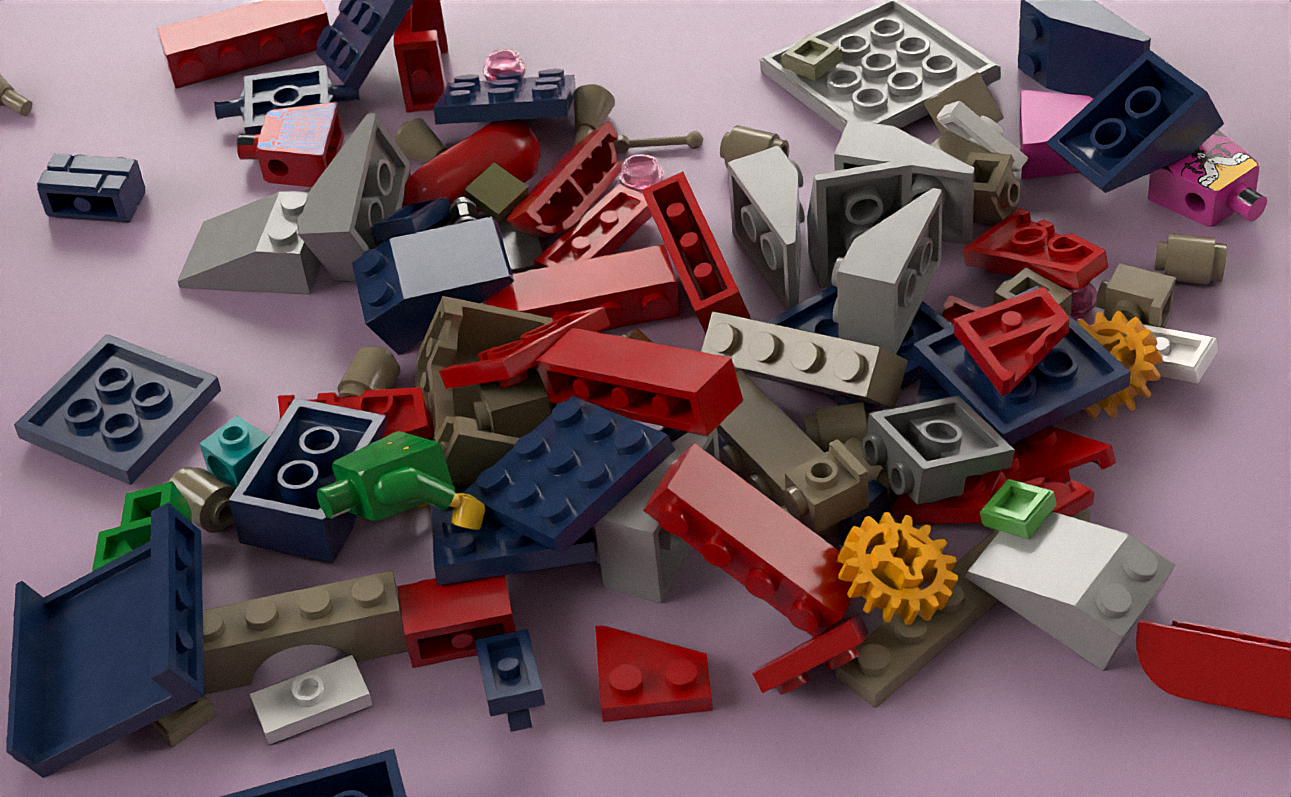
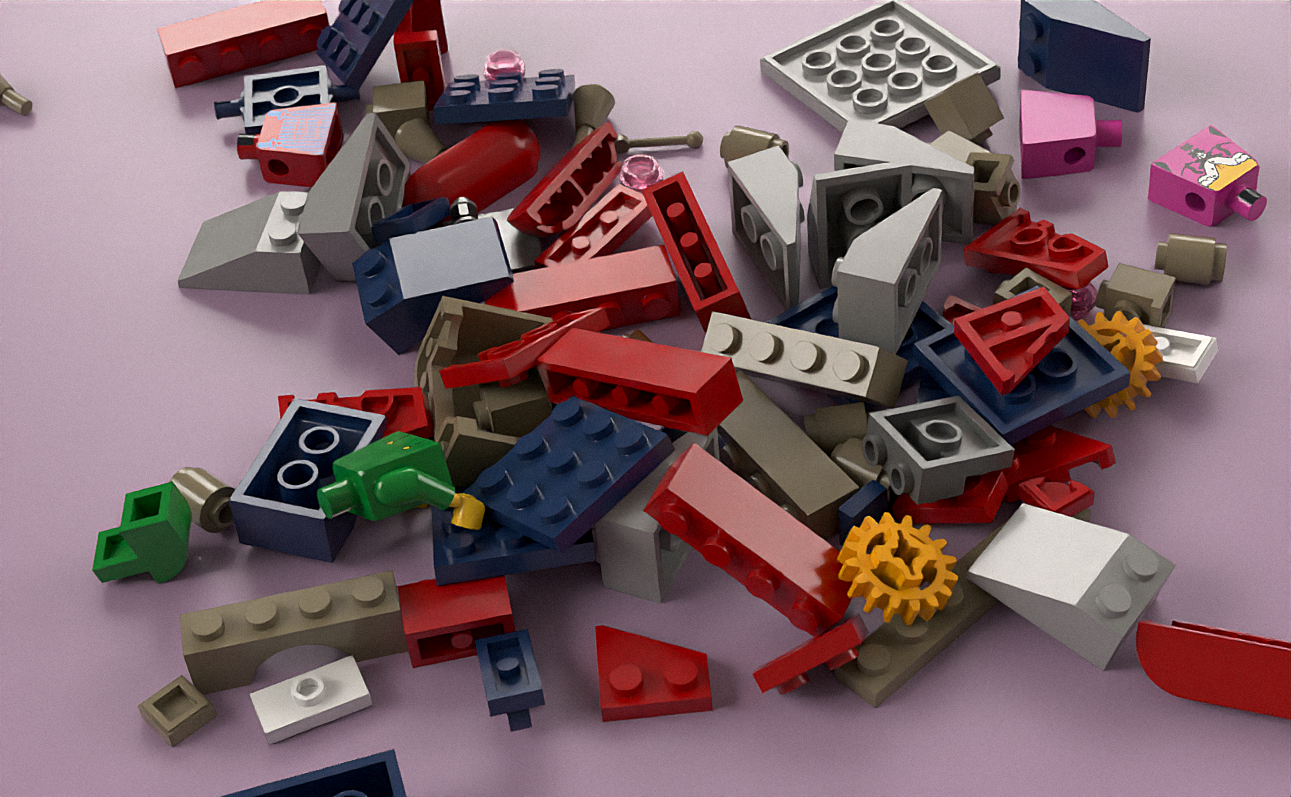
dark blue panel [6,502,204,778] -> none
dark blue plate [14,334,221,485] -> none
dark blue brick [37,154,146,223] -> none
teal brick [200,415,270,489] -> none
dark tan brick [338,346,401,398] -> none
olive tile [464,162,528,223] -> none
olive tile [781,35,842,81] -> none
dark tan brick [782,439,869,534] -> none
white plate [936,101,1028,172] -> none
bright green tile [980,479,1057,539] -> none
dark blue slope [1046,49,1224,193] -> none
none -> dark tan brick [366,81,431,142]

